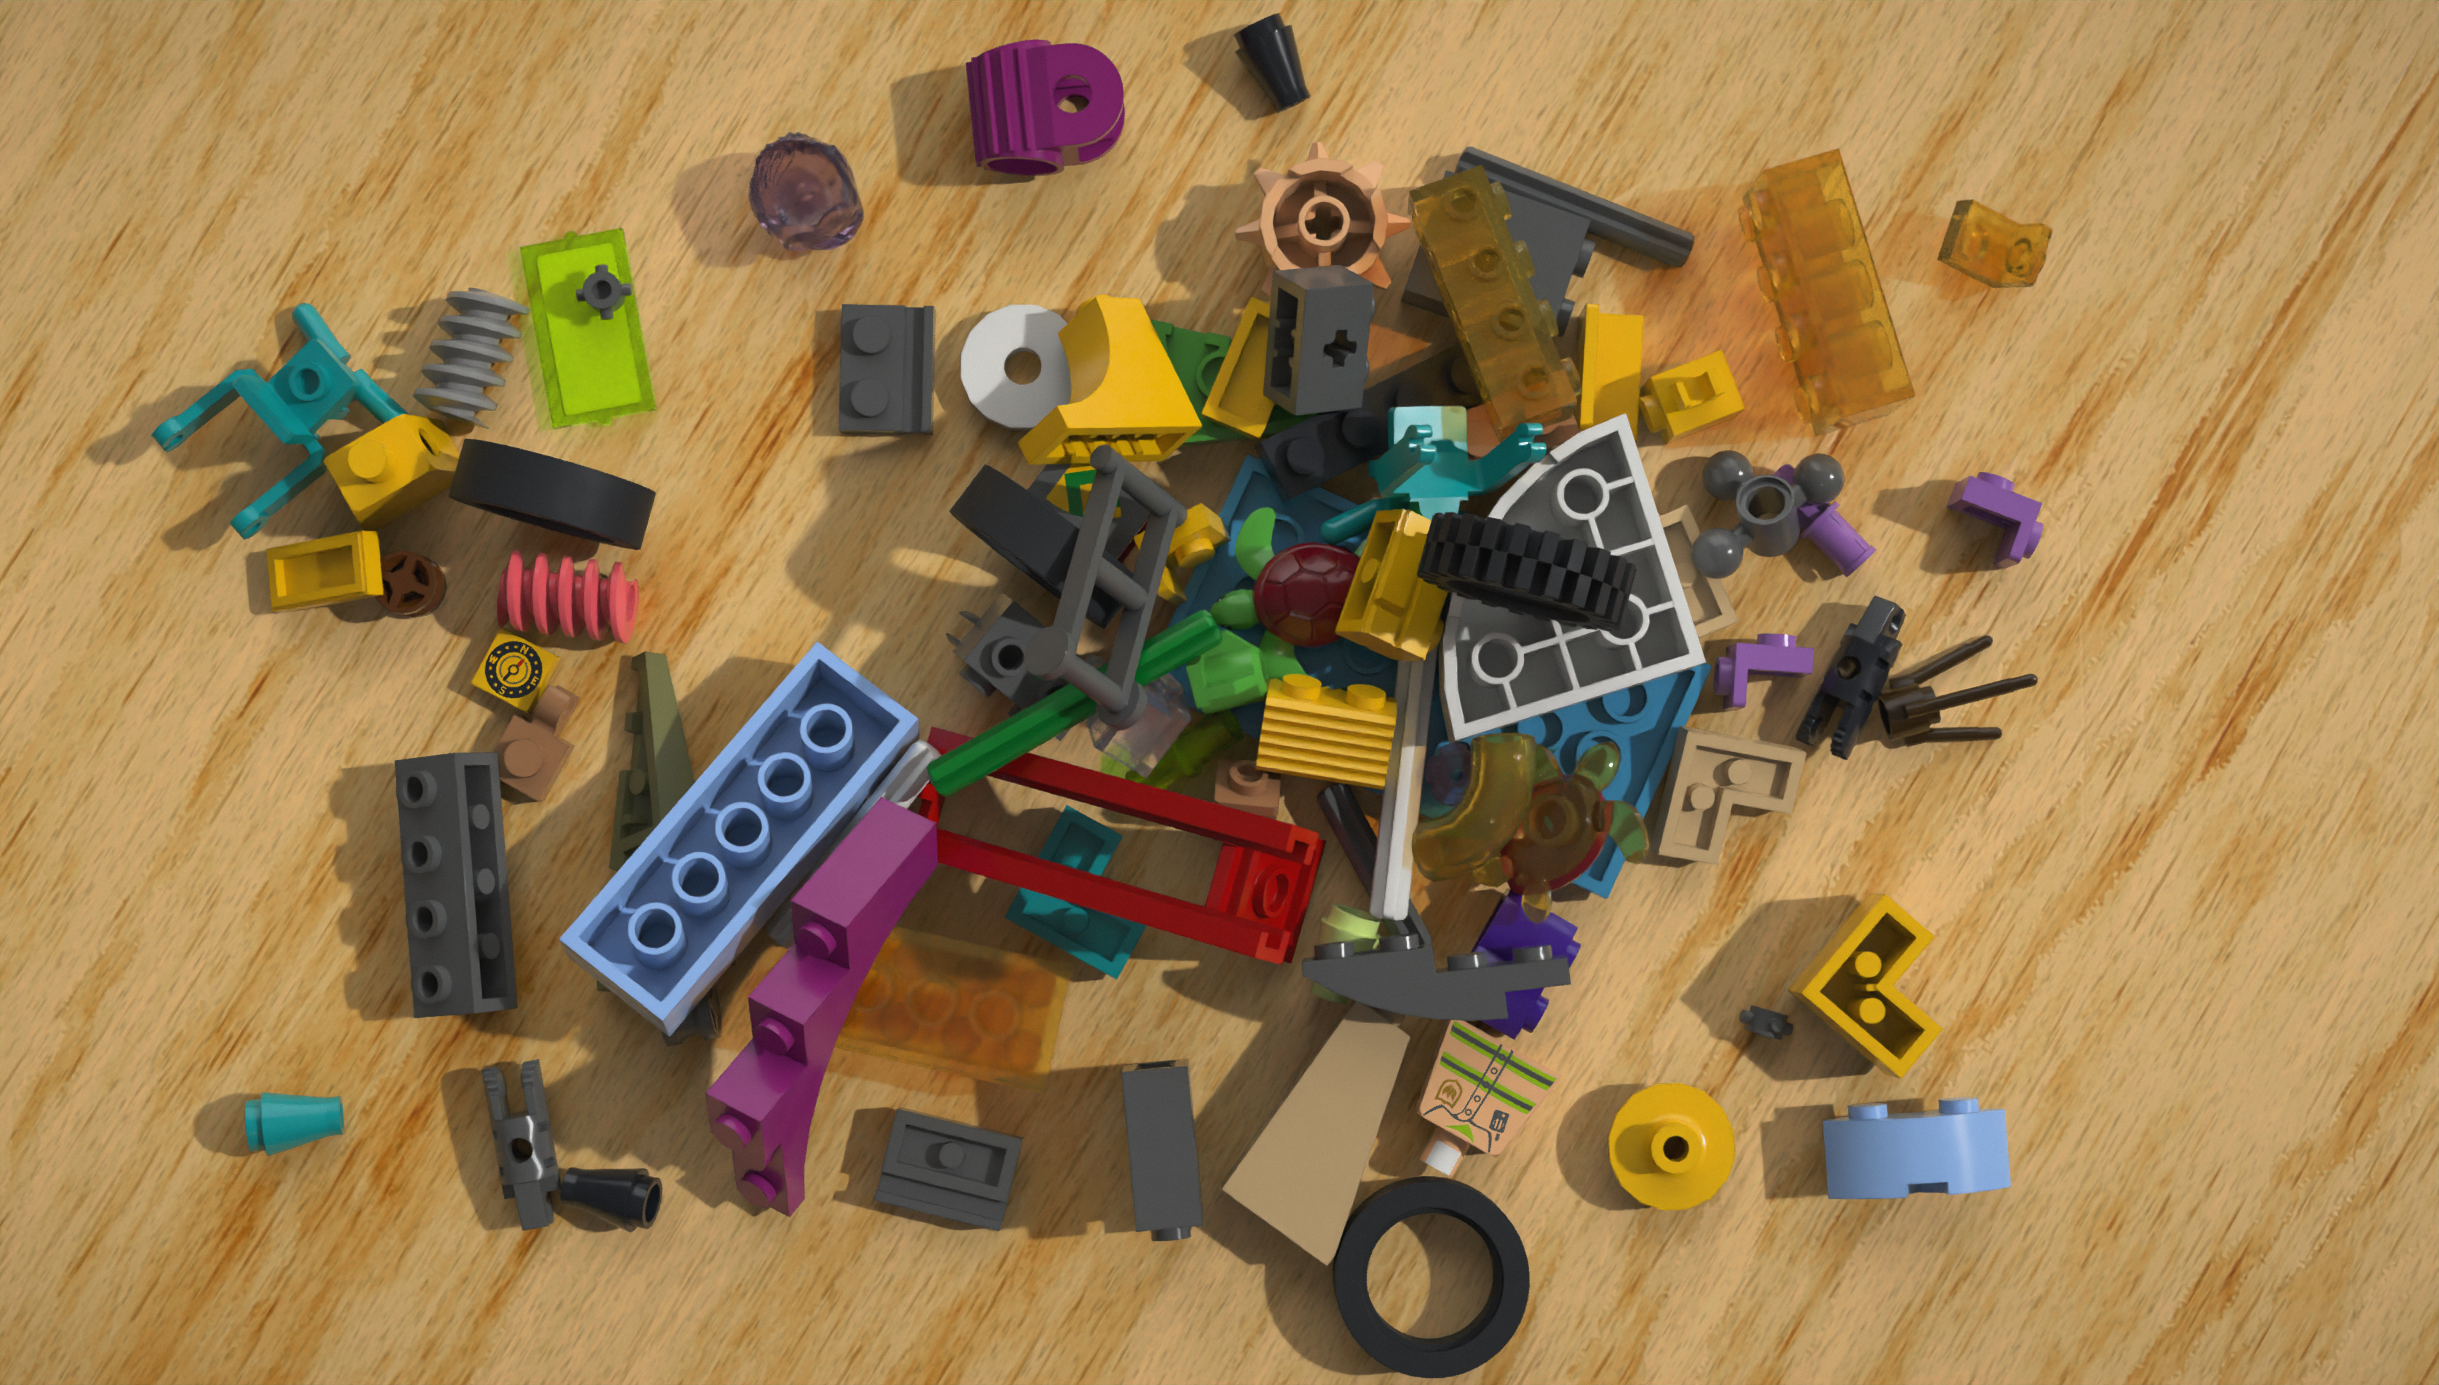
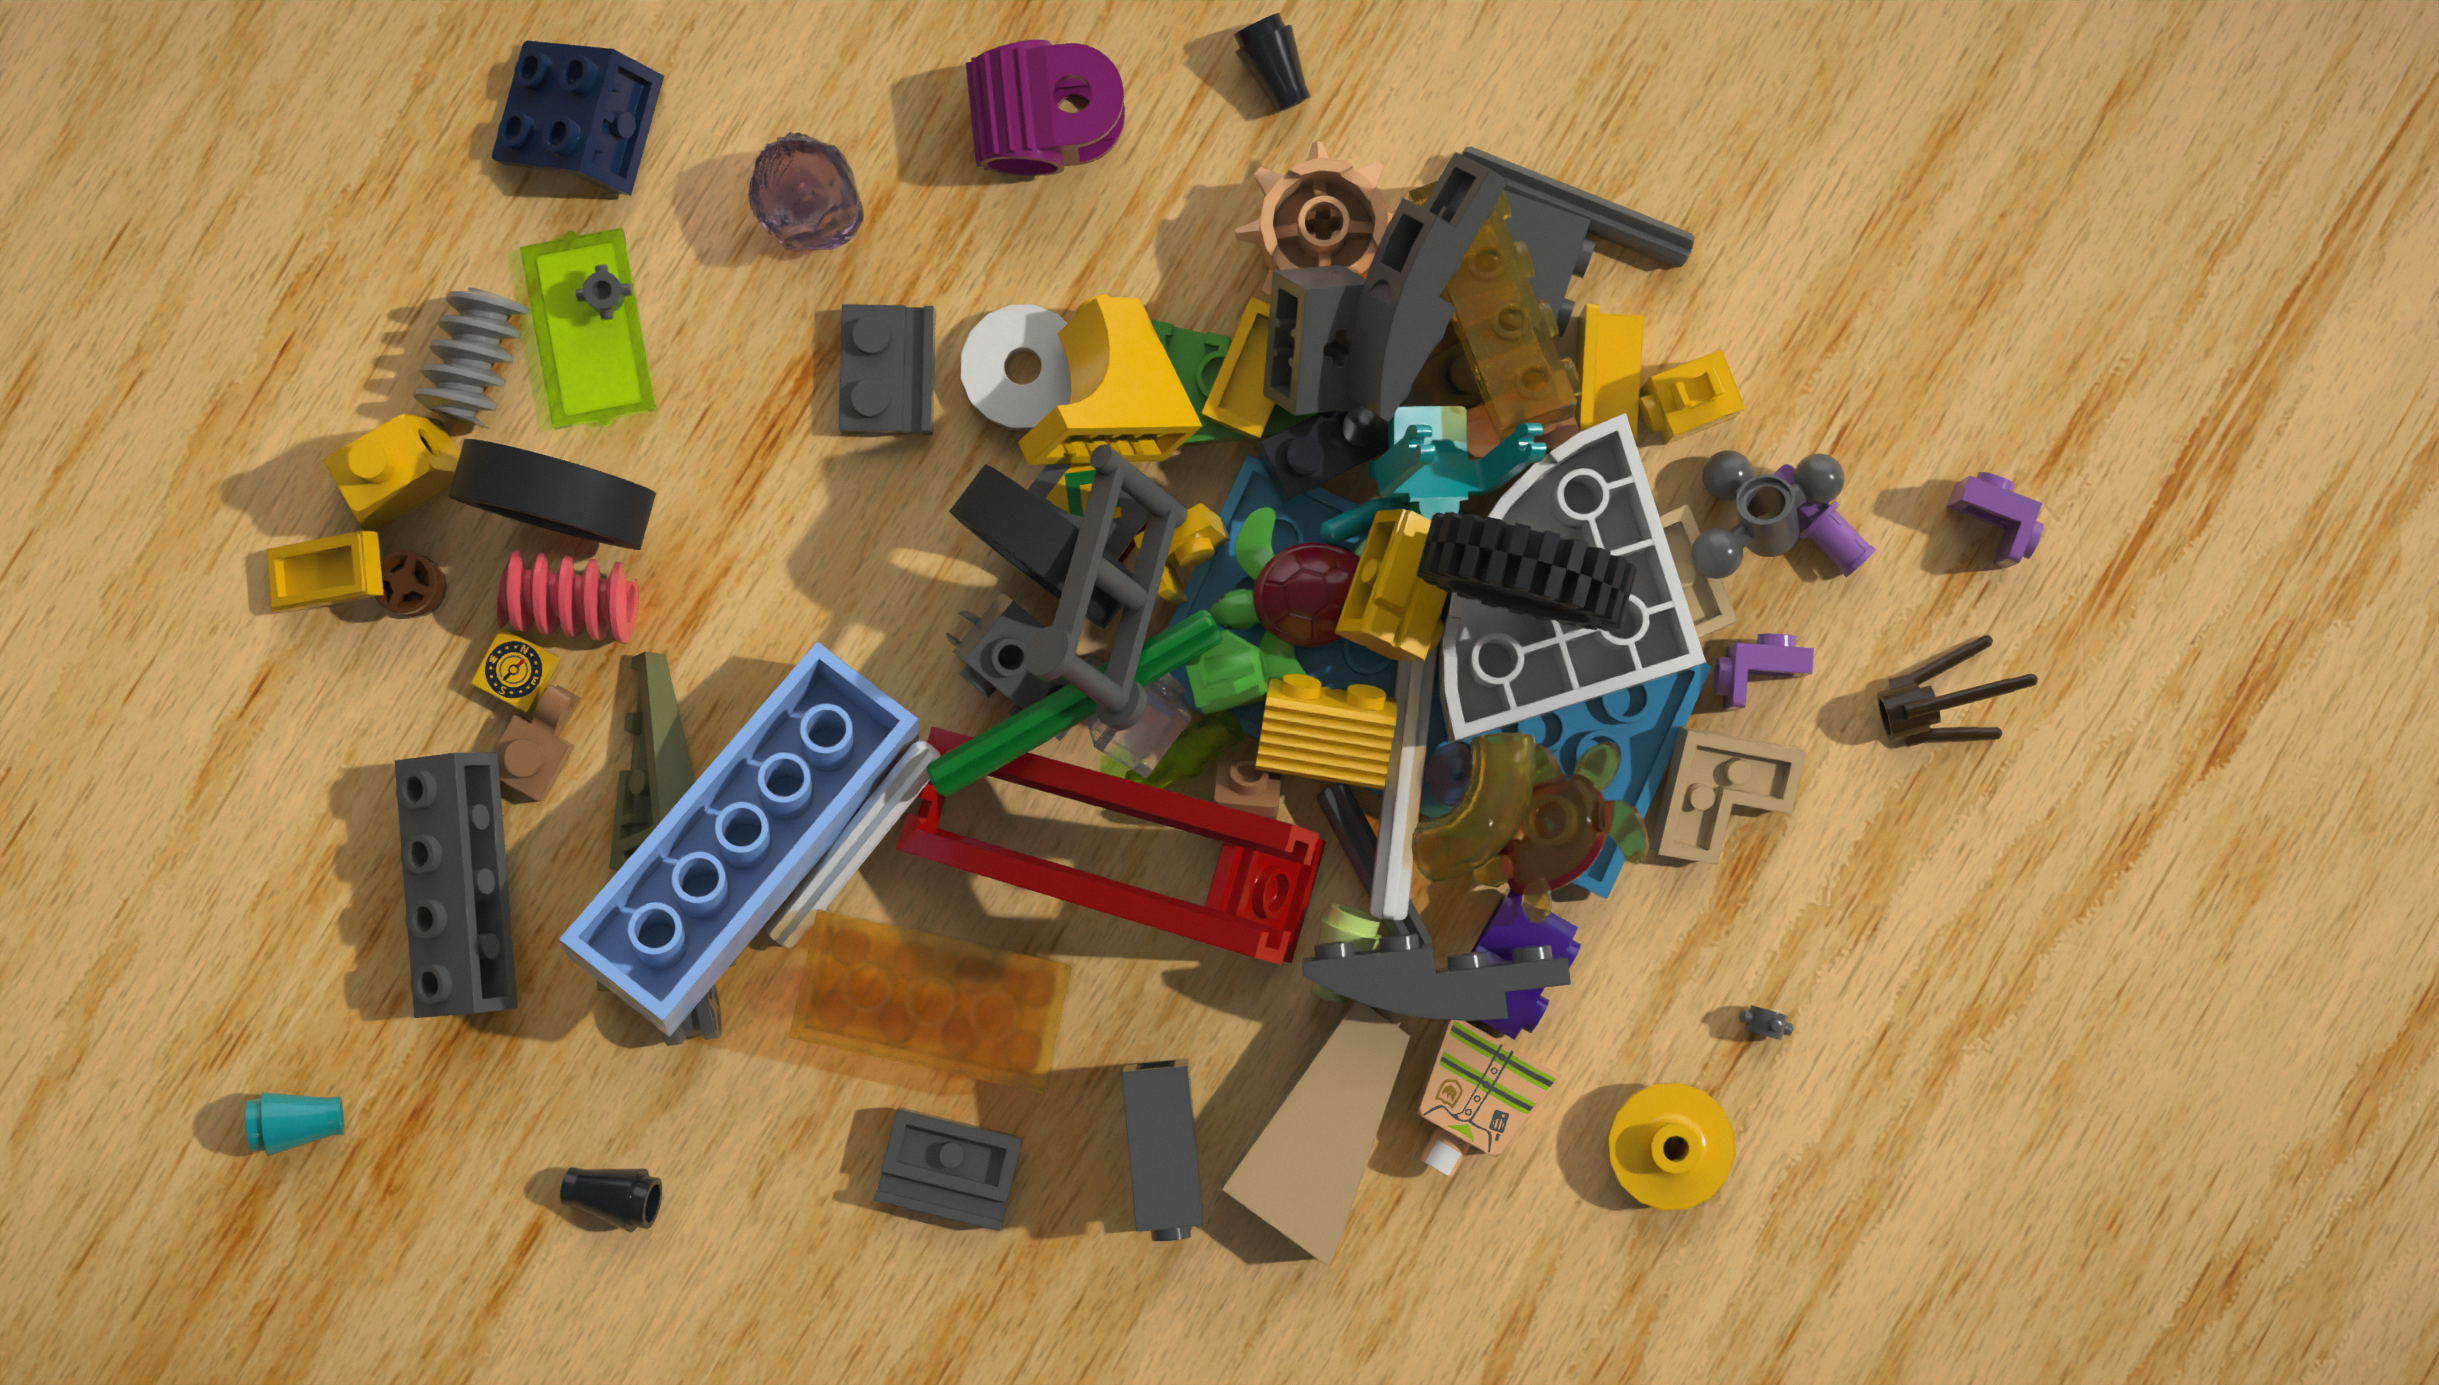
teal piece [151,303,410,540] -> none
dark grey hinge [482,1059,561,1231] -> none
magenta arch [705,797,938,1217] -> none
teal plate [1004,805,1147,980] -> none
black tyre [1333,1176,1530,1378] -> none
clear yellow brick [1738,148,1915,437] -> none
yellow brick [1787,893,1943,1079] -> none
black hinge [1795,596,1906,760] -> none
light blue brick [1823,1097,2011,1199] -> none
clear yellow bracket [1937,199,2053,288] -> none
none -> dark blue bracket [492,40,664,196]
none -> dark grey slope [1347,152,1508,422]

